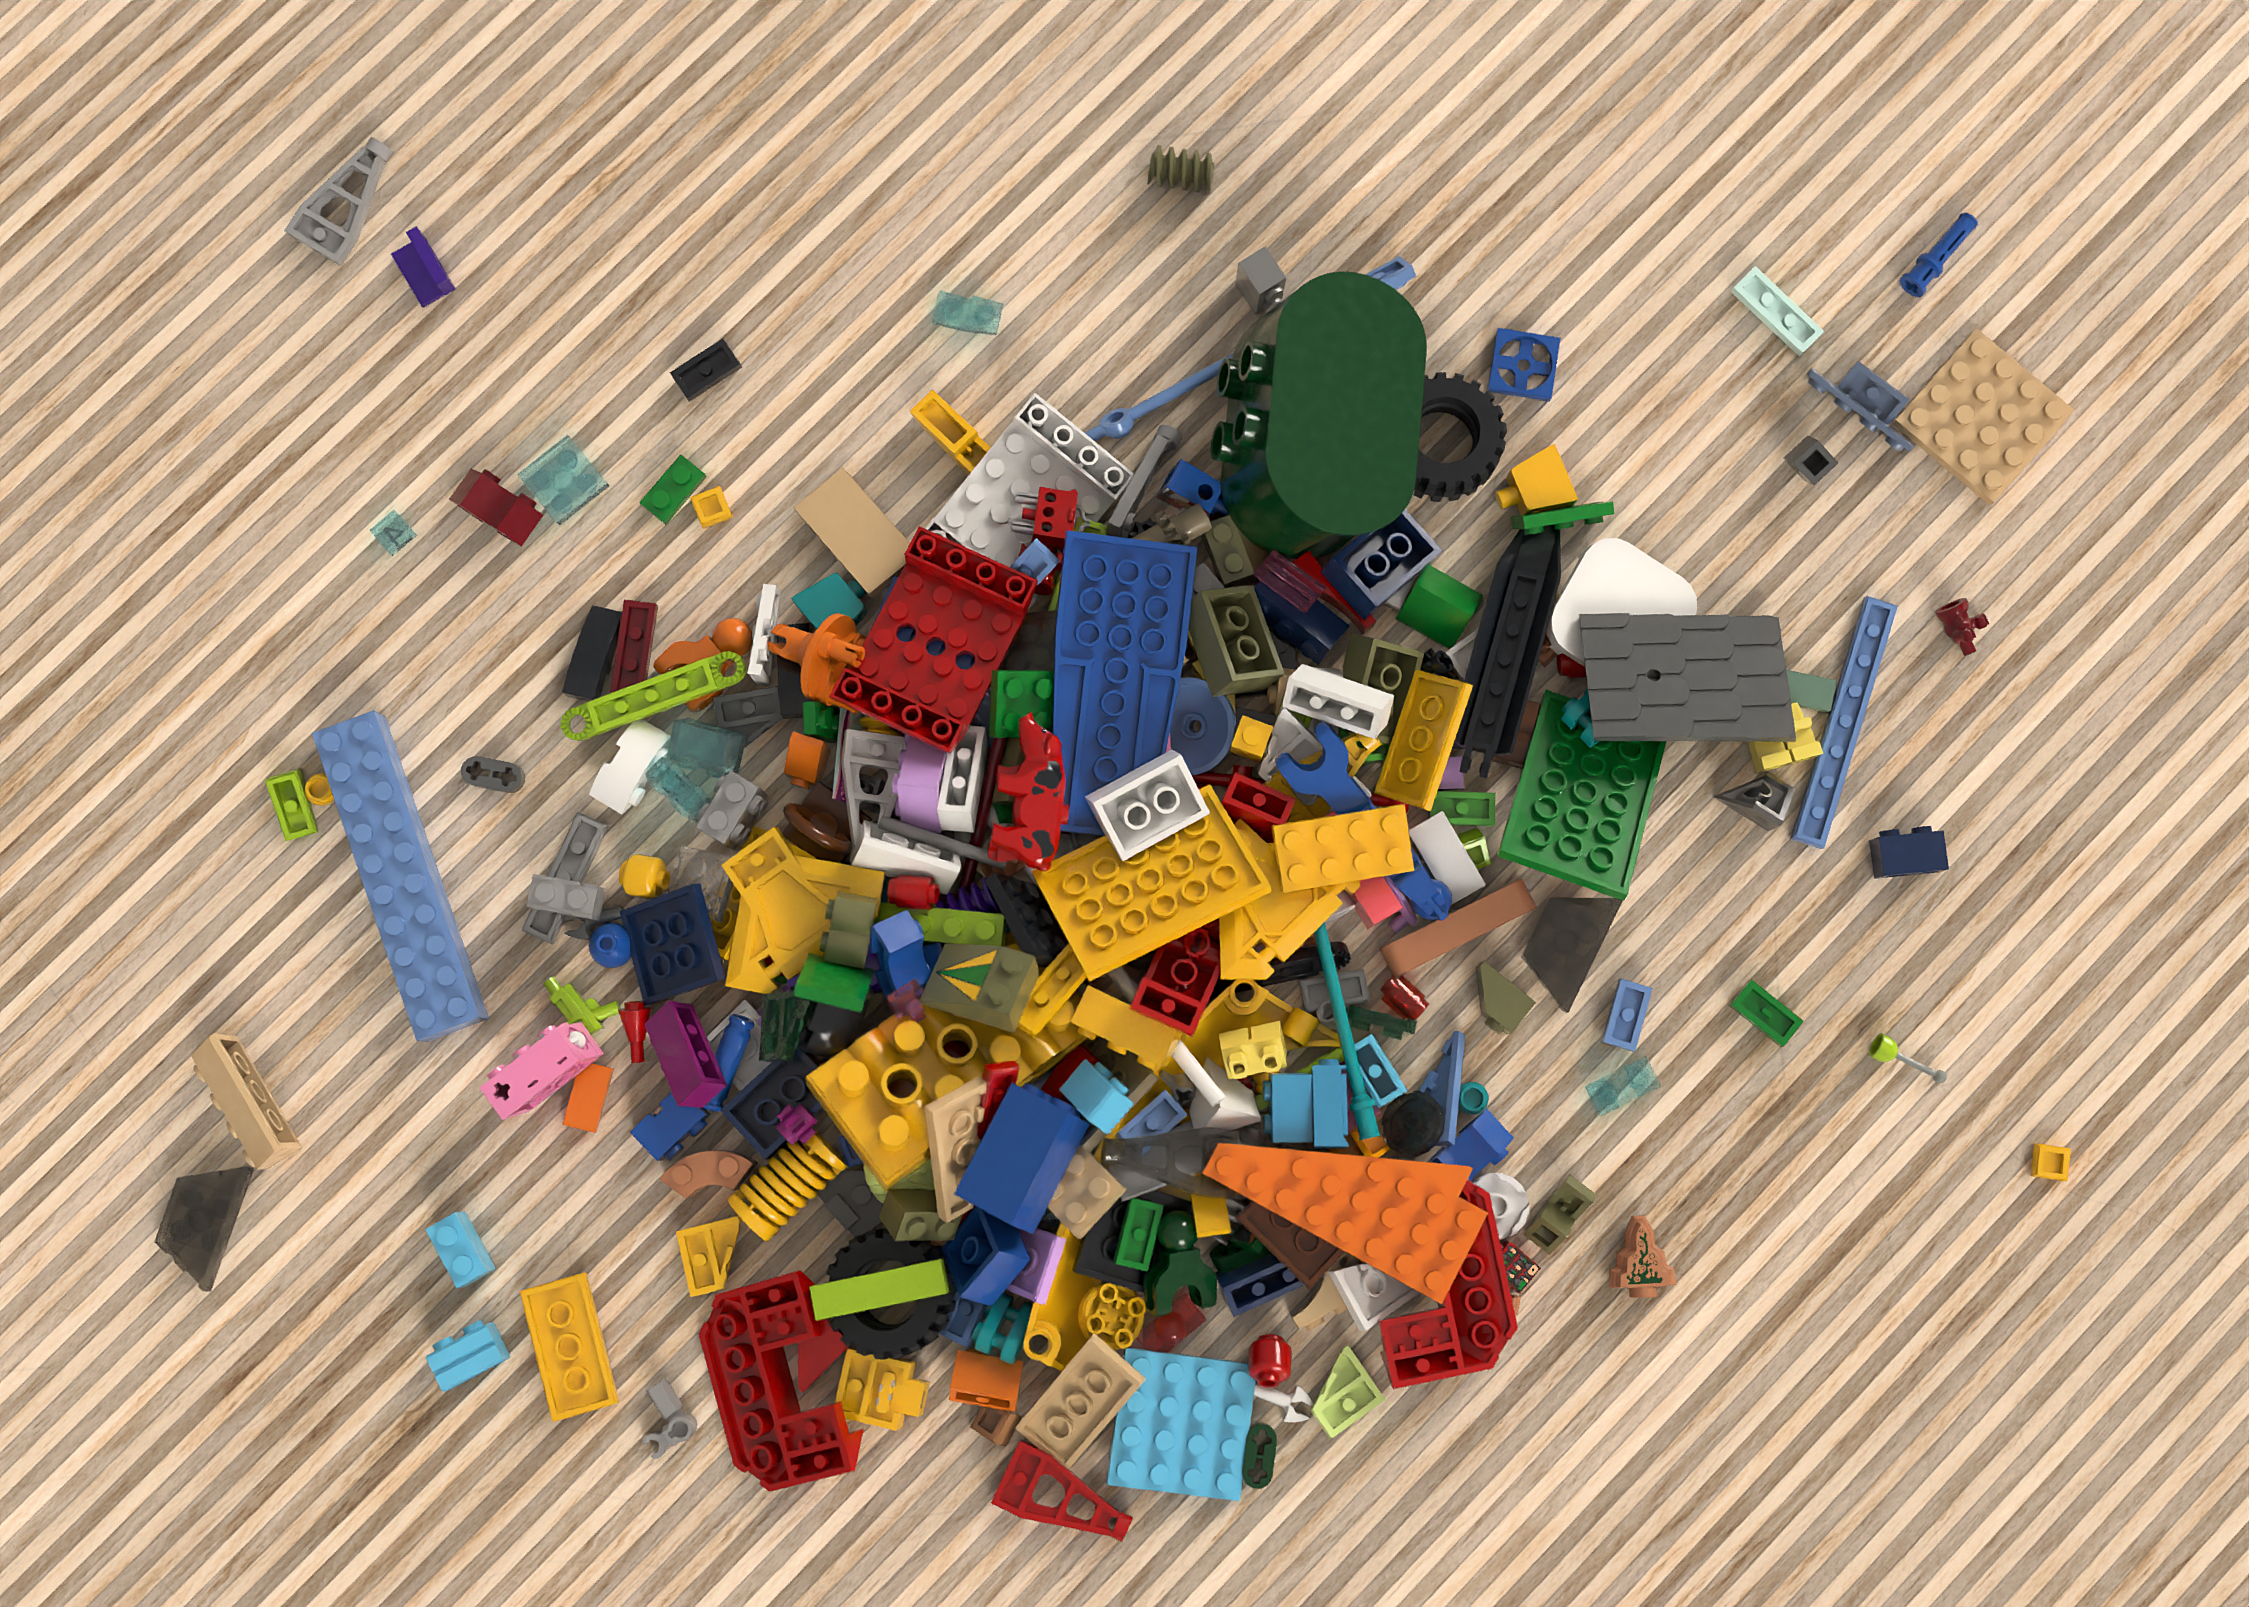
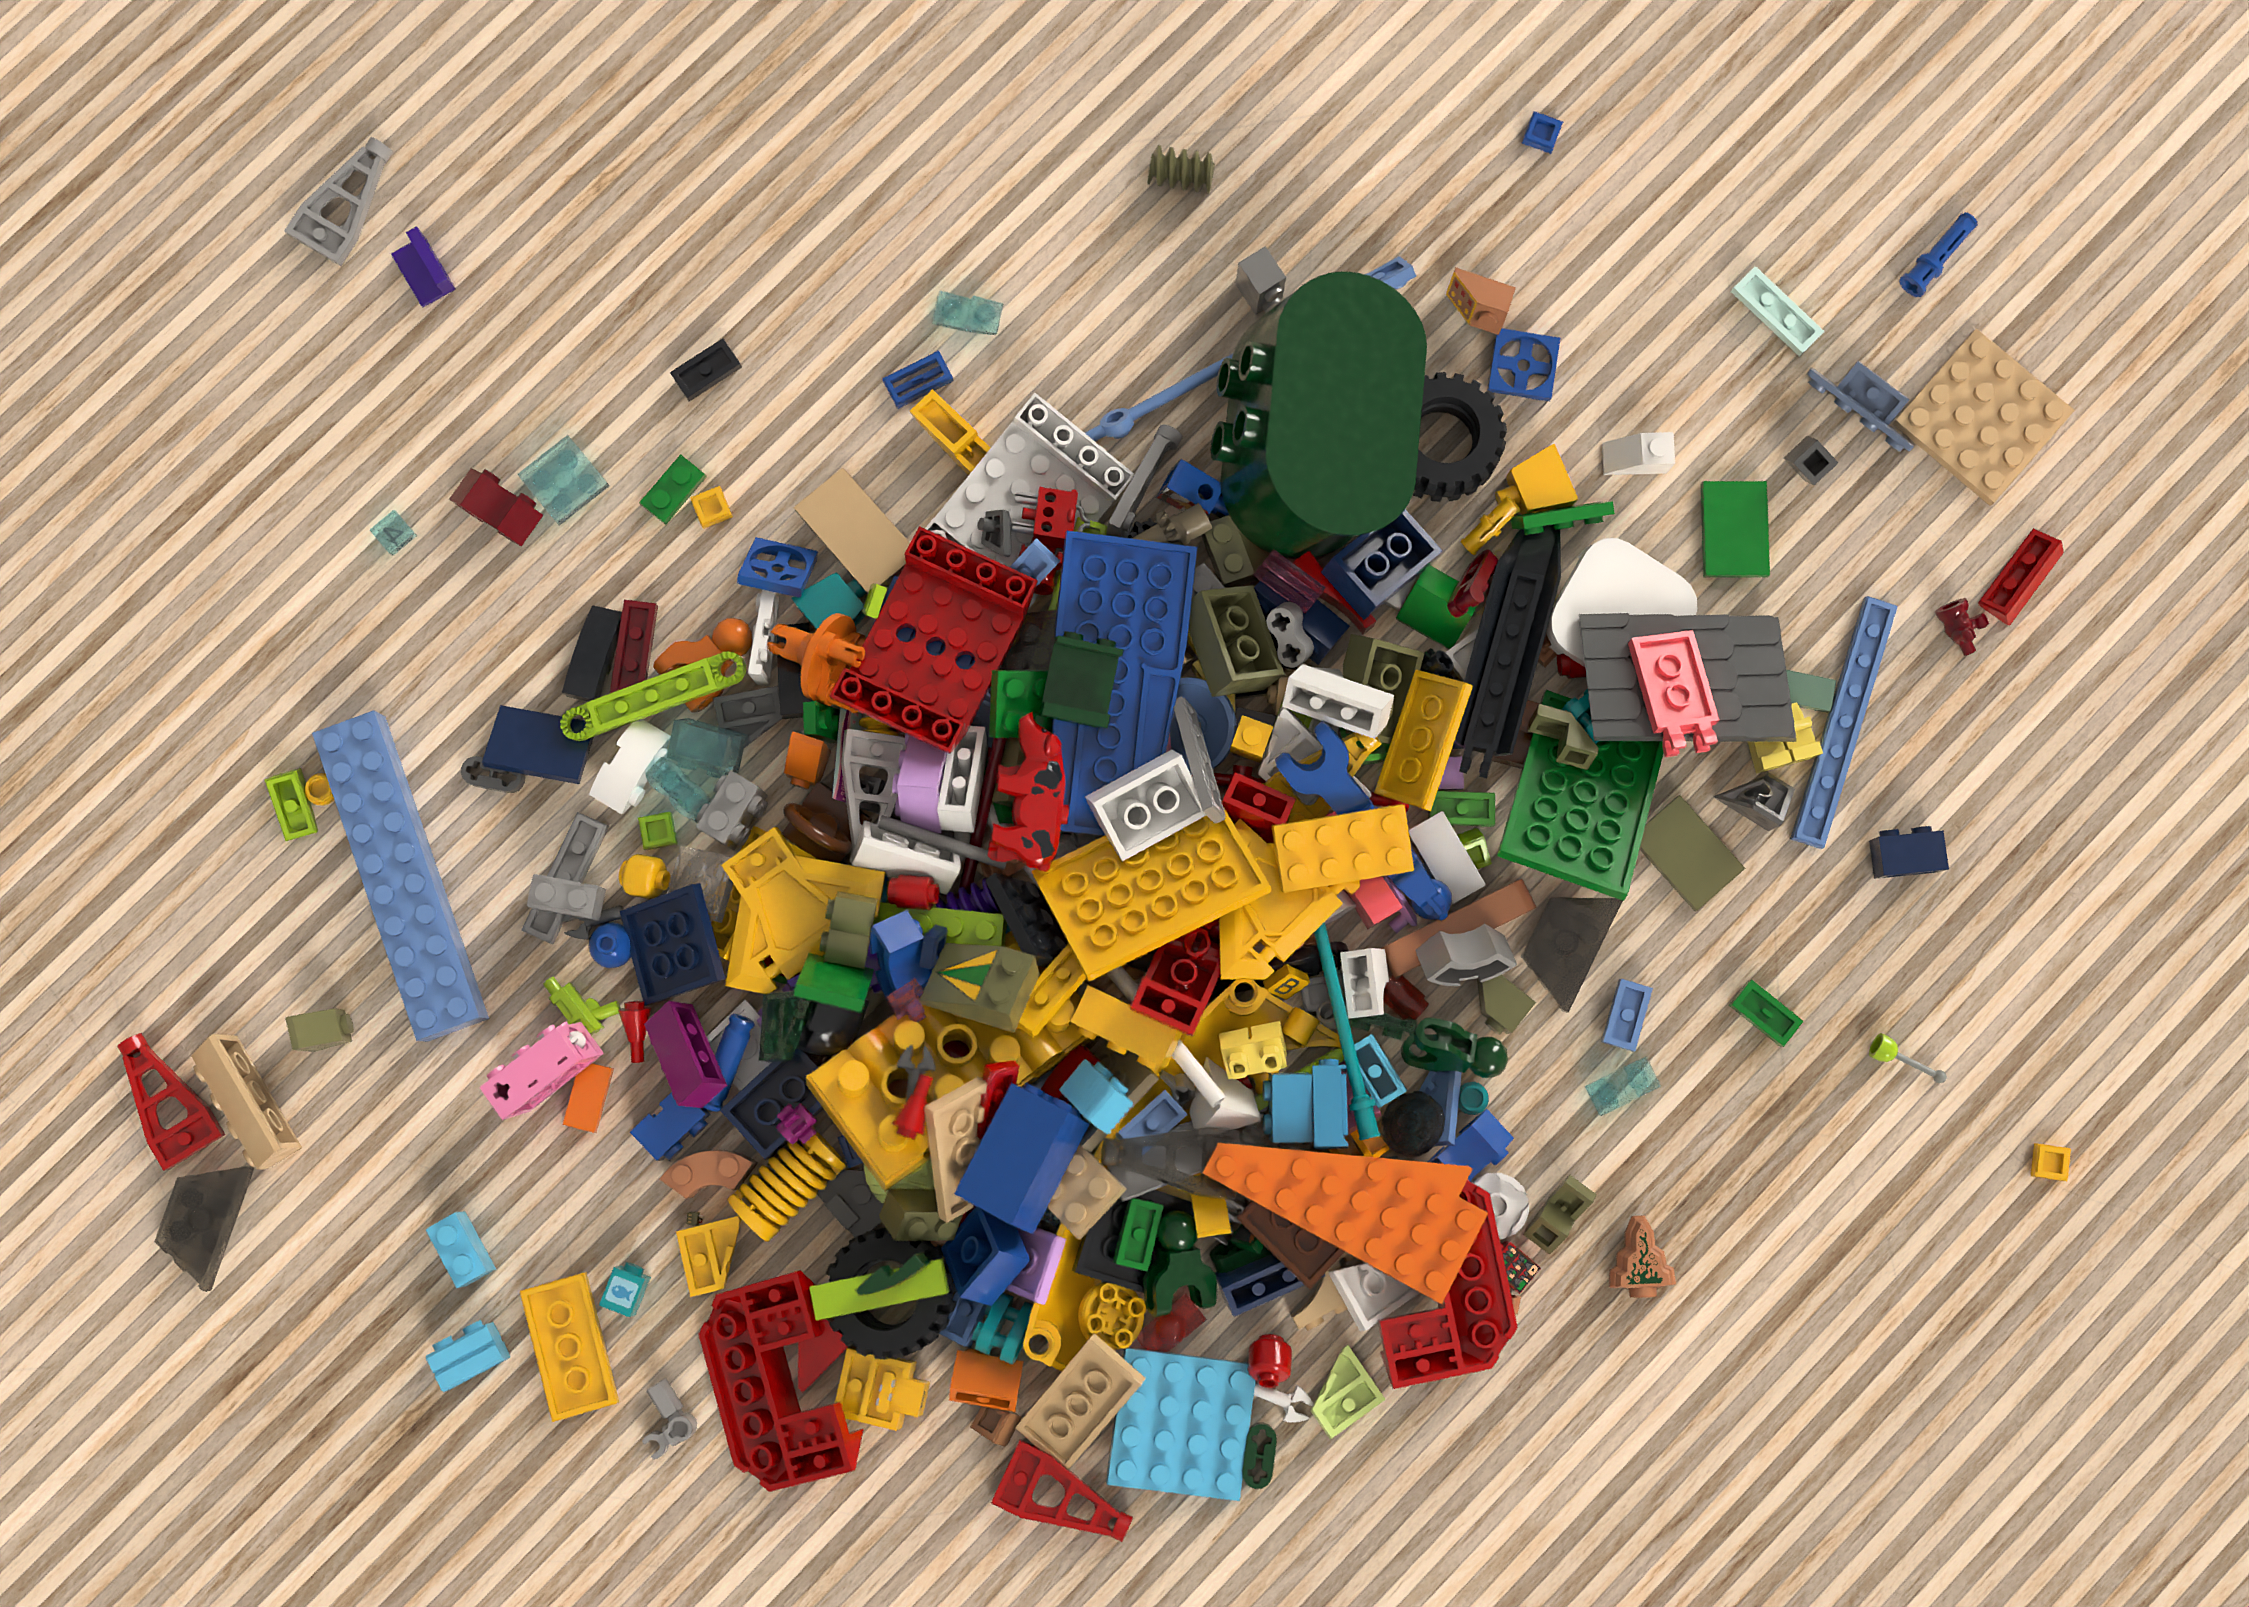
none -> red plate [117,1033,226,1171]
none -> olive slope [285,1008,354,1052]
none -> dark blue tile [482,705,594,784]
none -> teal brick [599,1262,651,1317]
none -> lime tile [638,811,678,850]
none -> olive piece [686,1212,703,1226]
none -> blue piece [737,537,818,598]
none -> dark green slope [855,1253,931,1295]
none -> lime tile [862,583,887,619]
none -> blue tile [882,351,954,409]
none -> red cone [891,1074,933,1140]
none -> dark grey bar [897,1045,936,1101]
none -> dark blue tile [919,925,948,969]
none -> dark grey piece [977,510,1012,557]
none -> dark green panel [1039,631,1124,729]
none -> light grey tile [1173,696,1226,824]
none -> yellow tile [1263,964,1310,1000]
none -> light grey axle [1266,602,1314,668]
none -> white arch [1340,948,1389,1019]
none -> dark green piece [1401,1018,1508,1078]
none -> light grey brick [1415,924,1517,986]
none -> nougat slope [1446,267,1516,335]
none -> dark red plate [1447,549,1498,618]
none -> yellow pin [1460,495,1521,556]
none -> blue tile [1522,111,1563,154]
none -> olive slope [1528,704,1599,770]
none -> white slope [1602,432,1675,475]
none -> coral tile [1628,630,1719,757]
none -> olive tile [1640,795,1746,911]
none -> green tile [1701,481,1770,578]
none -> red slope [1978,528,2064,626]

